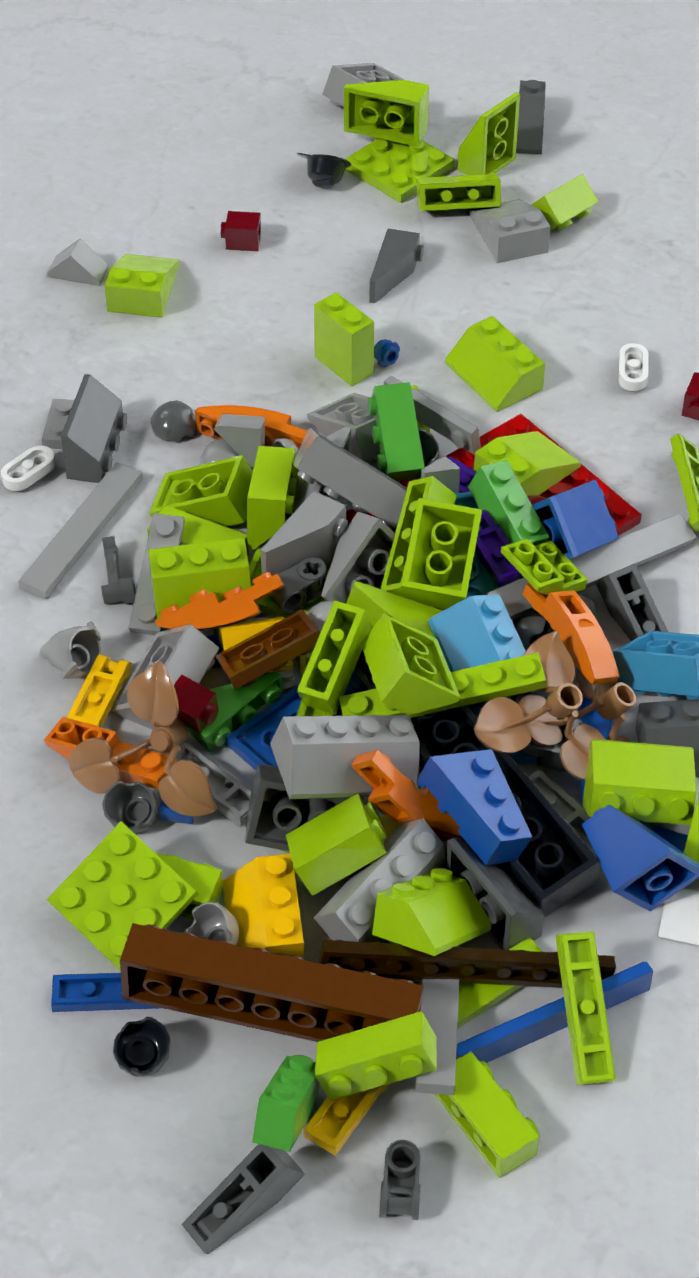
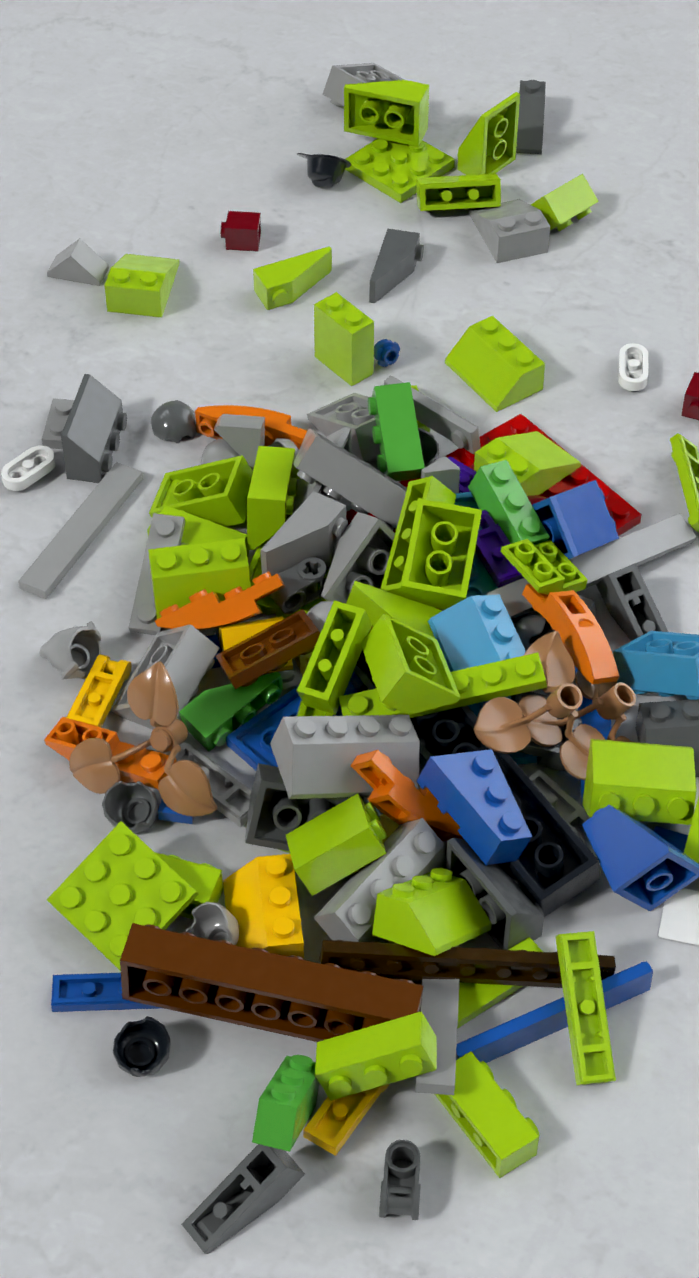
dark grey brick [101,536,136,604] -> none
dark red brick [174,674,219,734] -> none
none -> lime slope [253,246,332,310]

